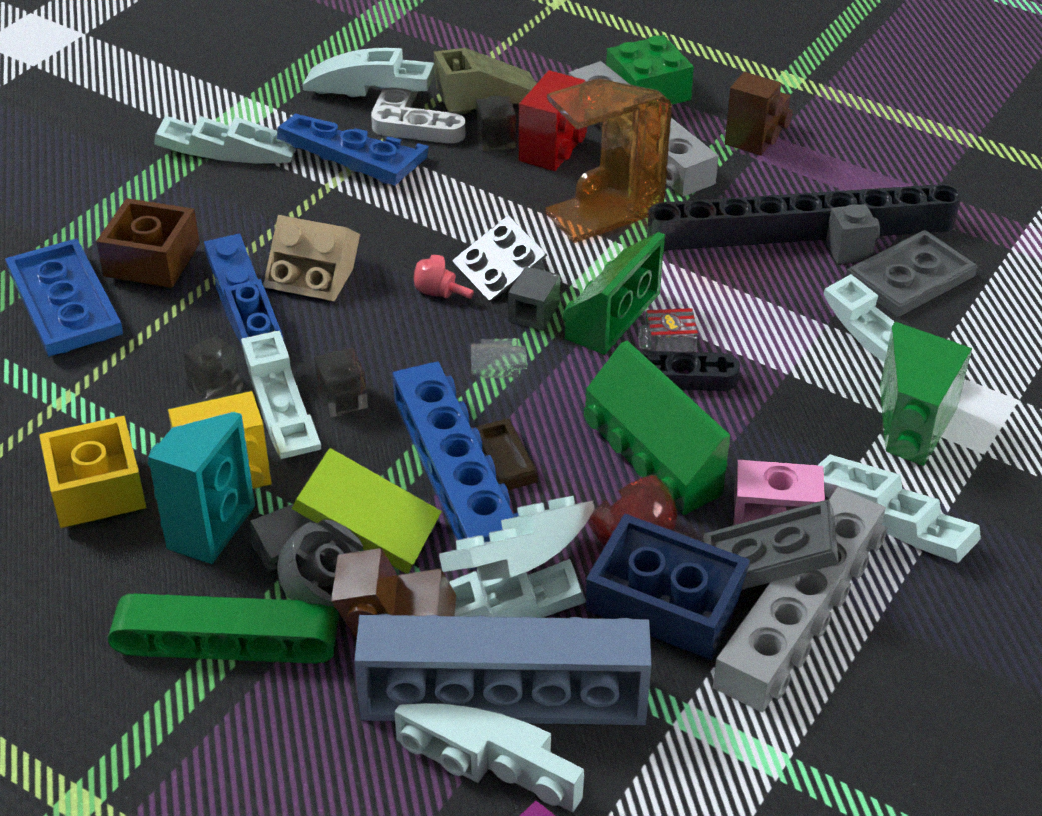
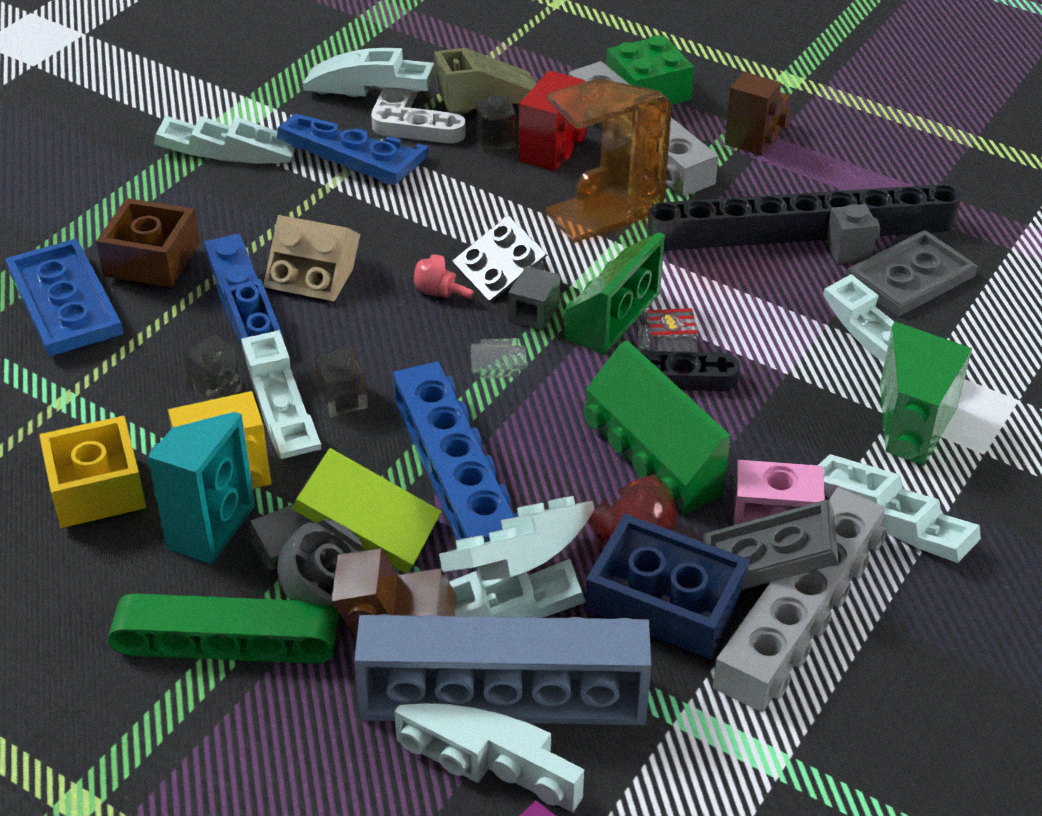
dark brown tile [472,418,538,490] -> none

